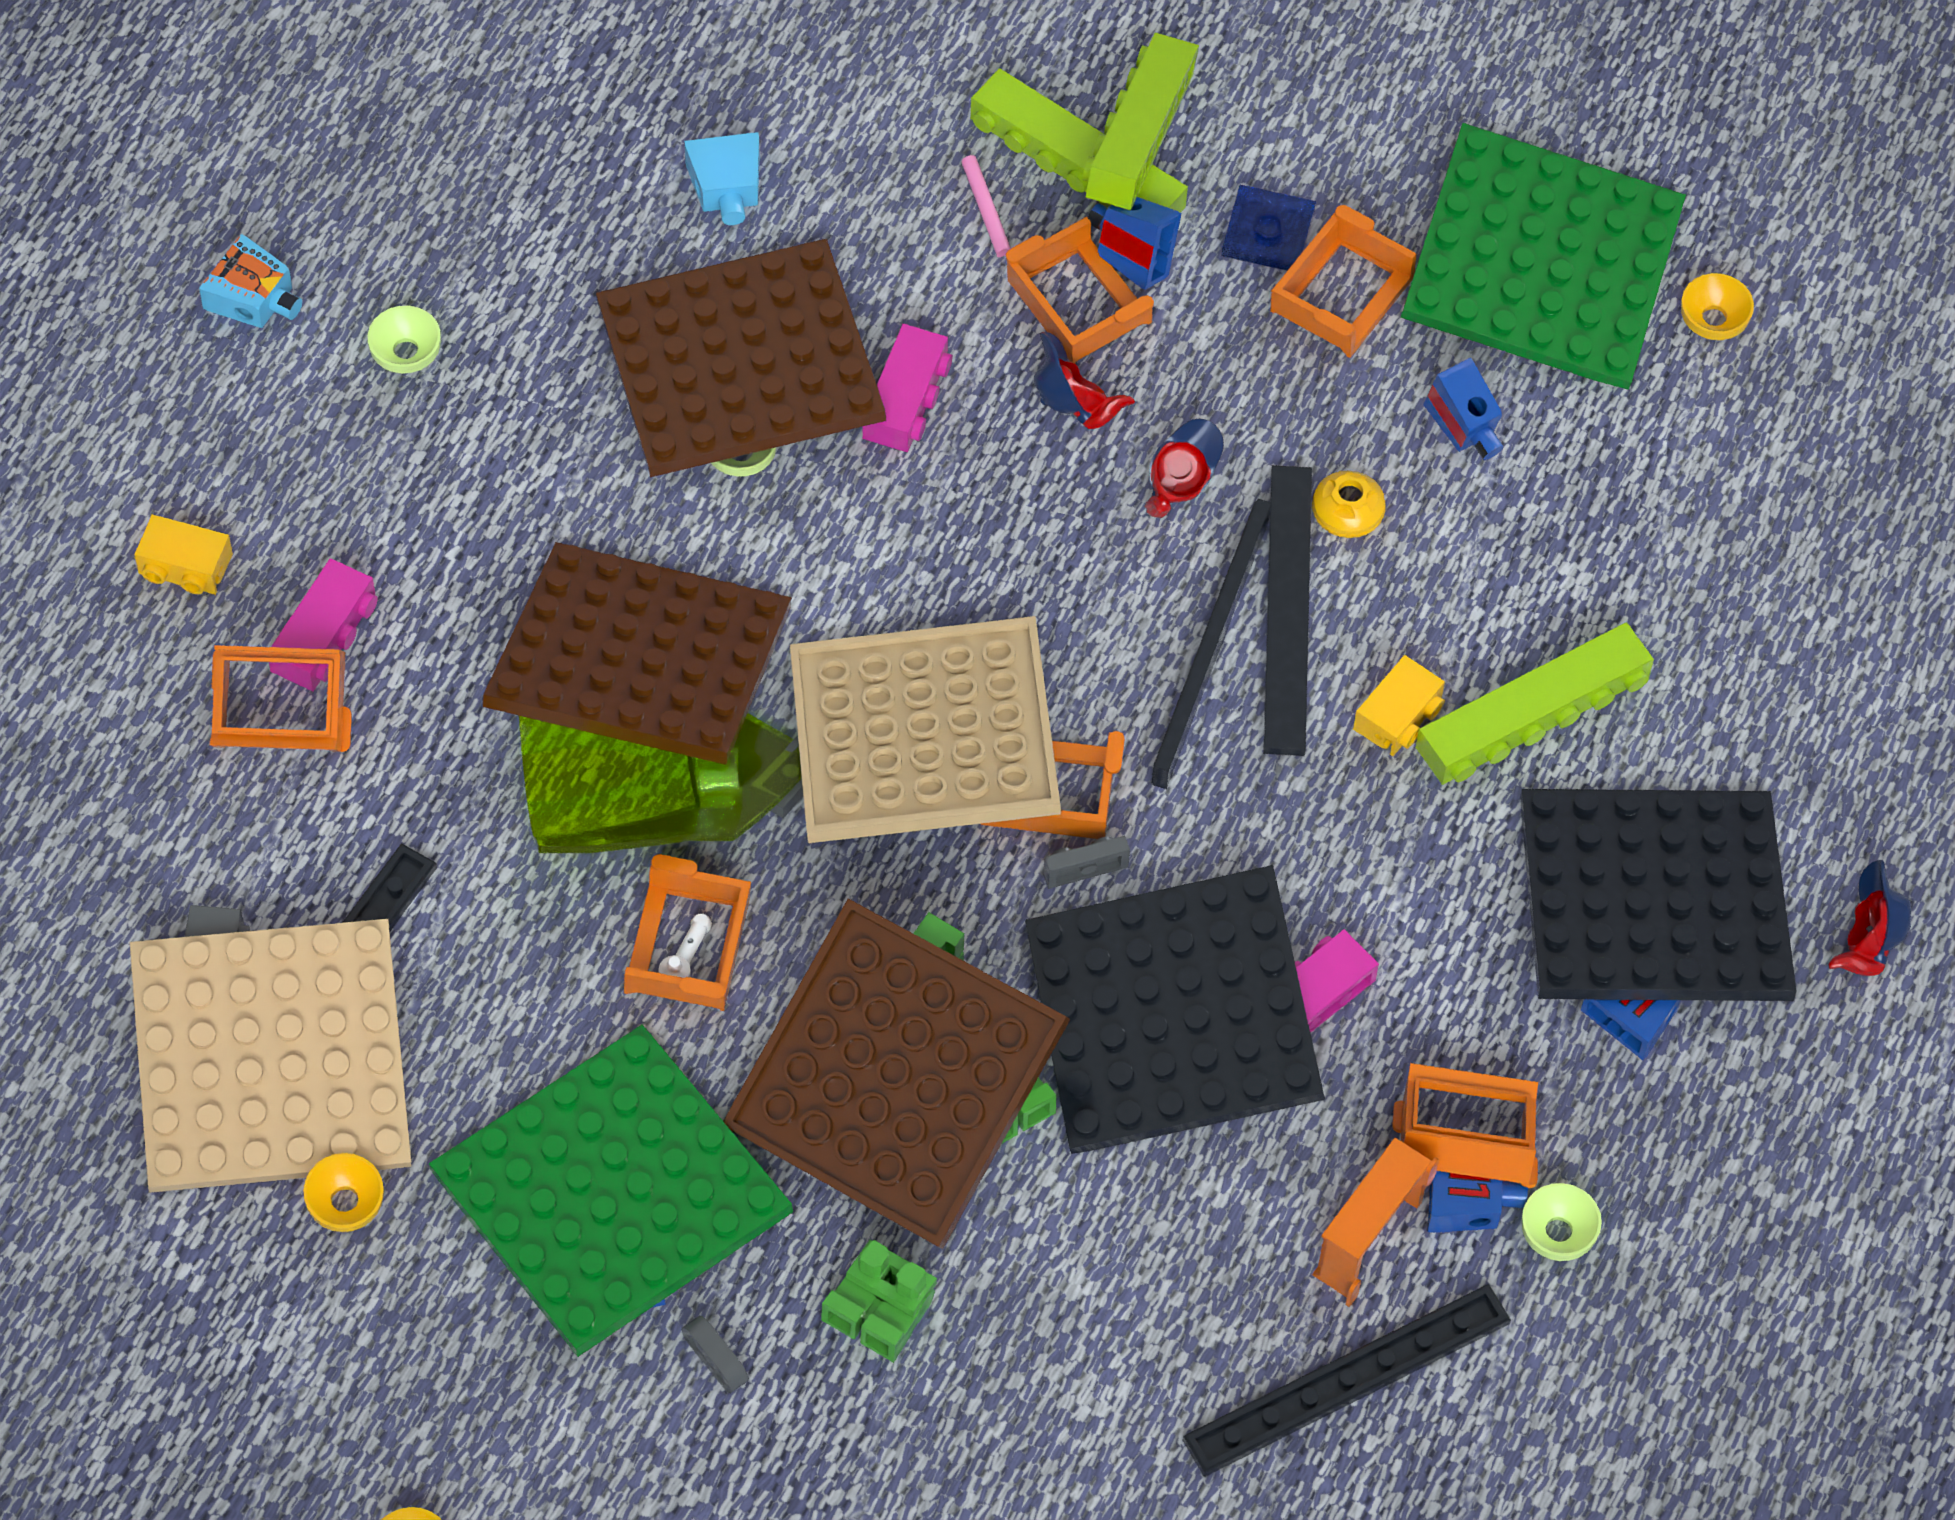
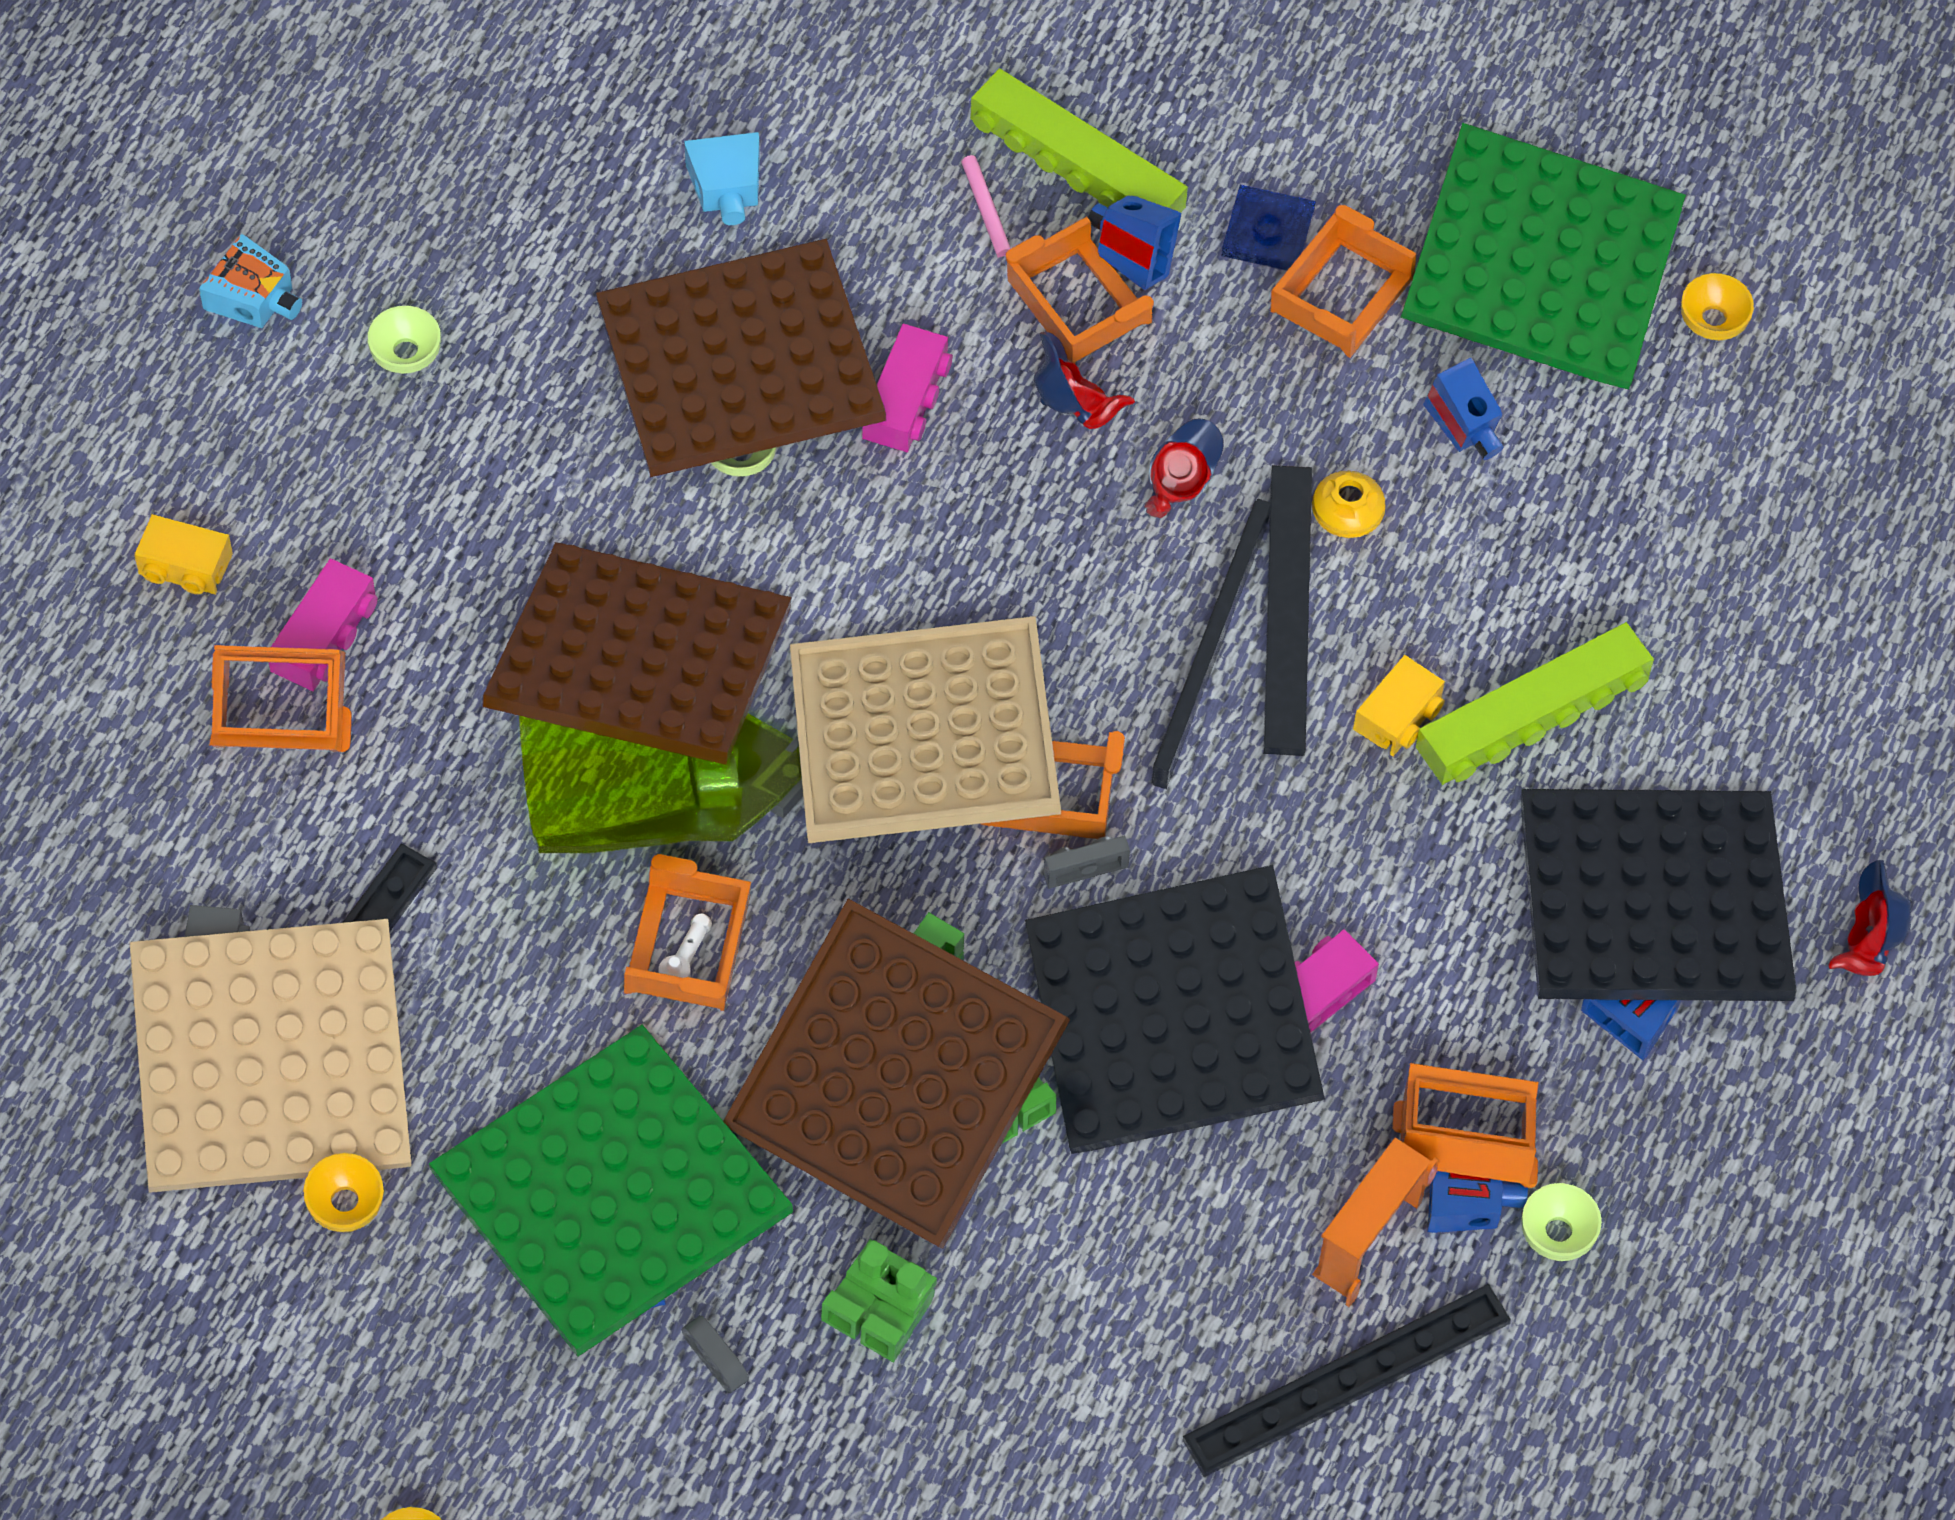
lime brick [1082,33,1199,210] -> none

